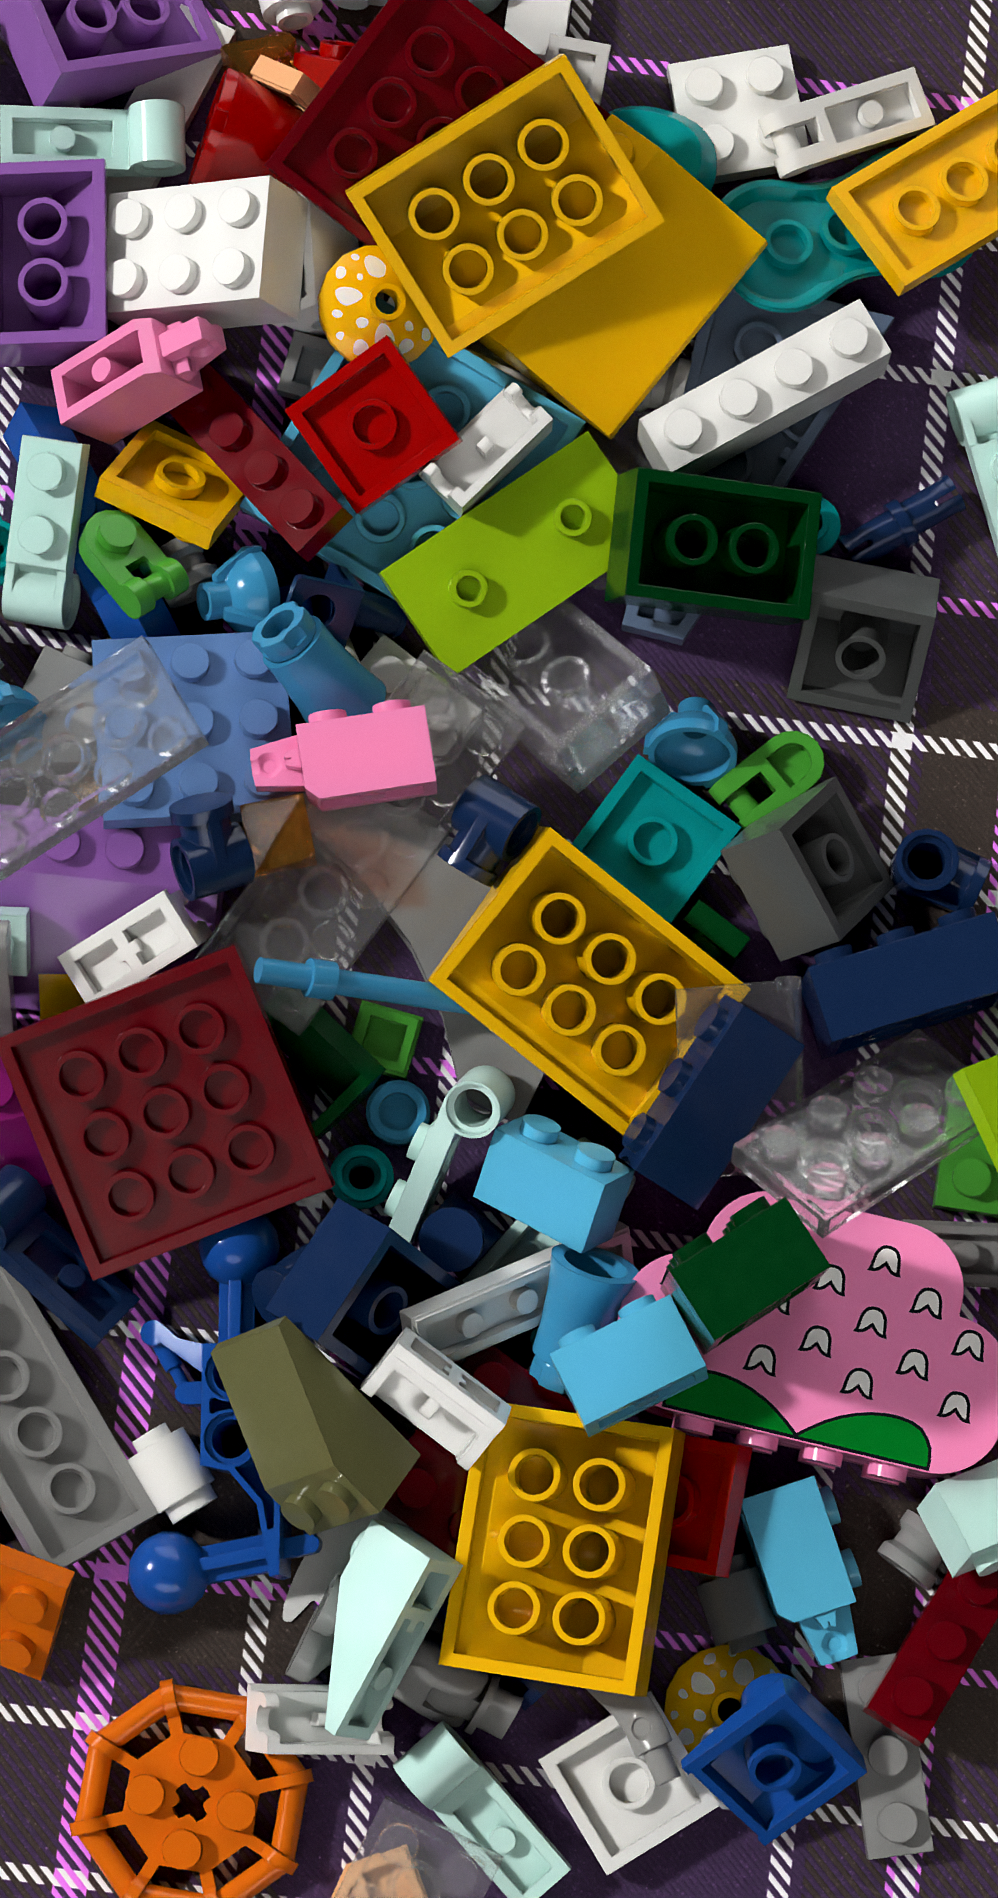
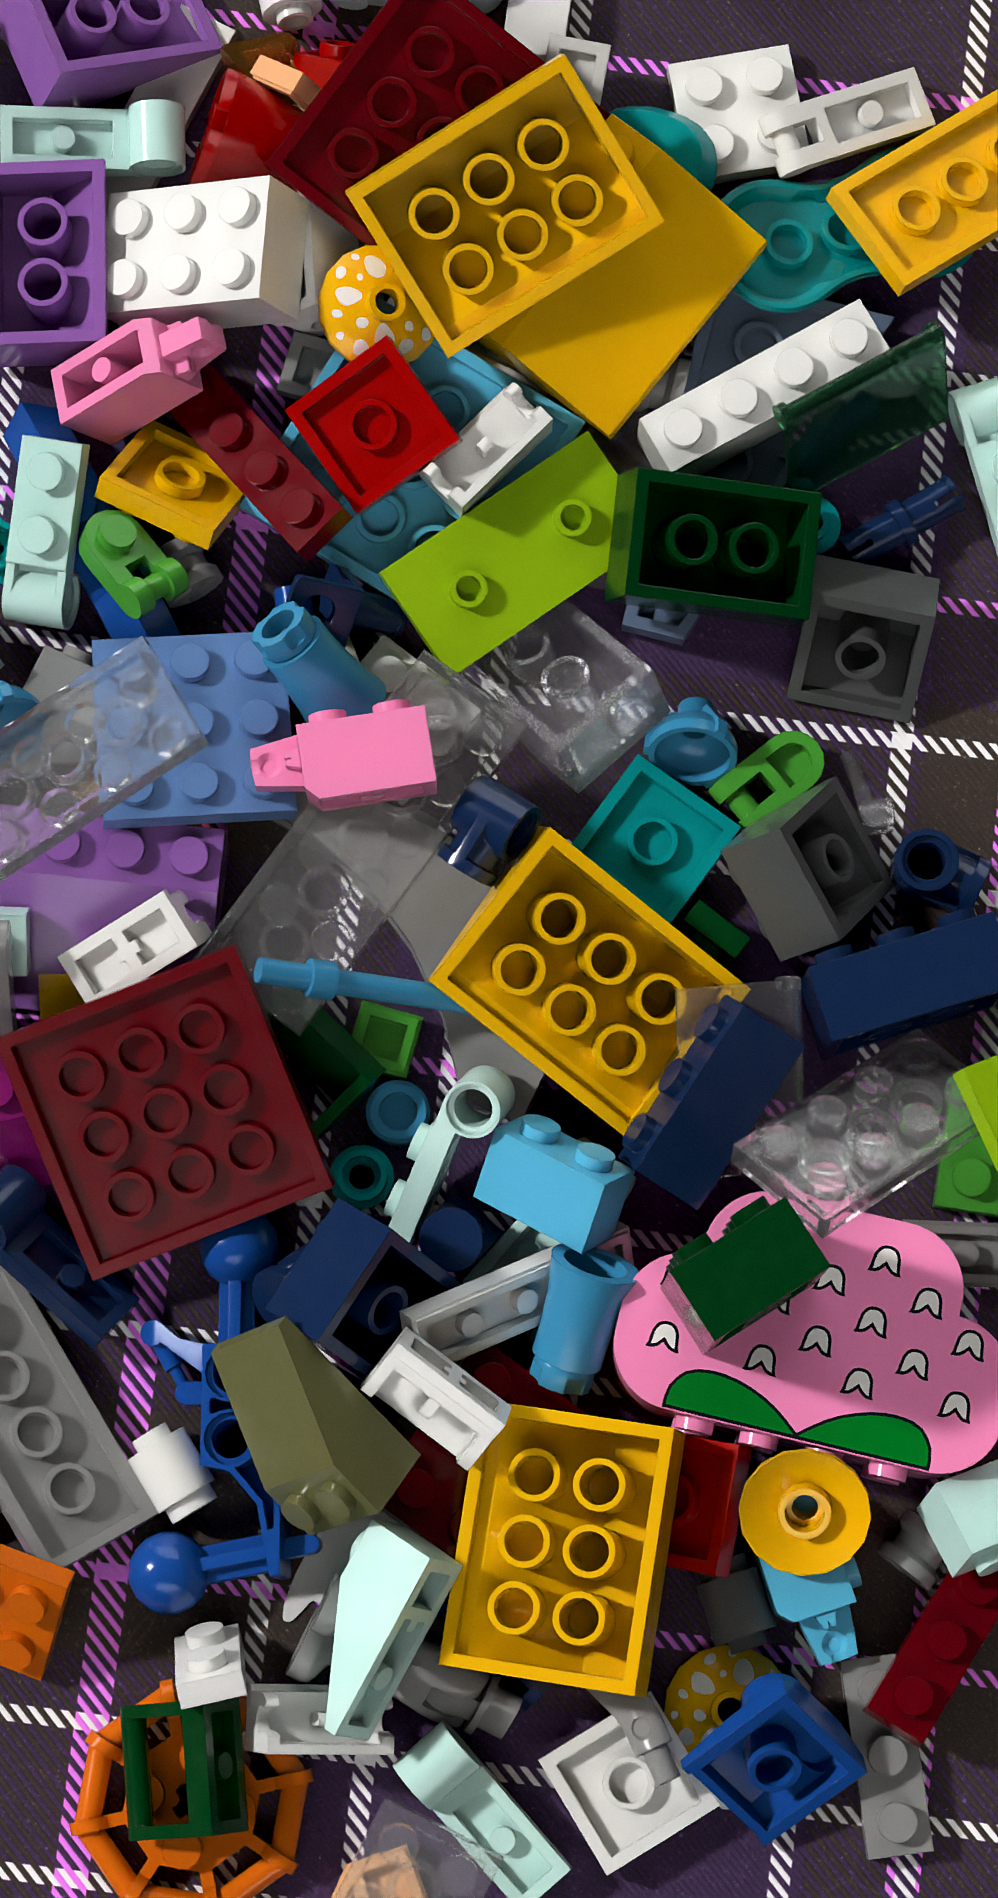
dark blue piece [169,792,255,901] -> none
dark azure piece [196,545,281,633] -> none
clear orange slope [239,793,317,877] -> none
medium azure brick [550,1295,708,1437] -> none
none -> dark green tile [120,1697,249,1841]
none -> white plate [174,1621,247,1710]
none -> yellow dish [738,1448,871,1576]
none -> clear green piece [772,321,949,492]
none -> clear hand [840,750,895,835]

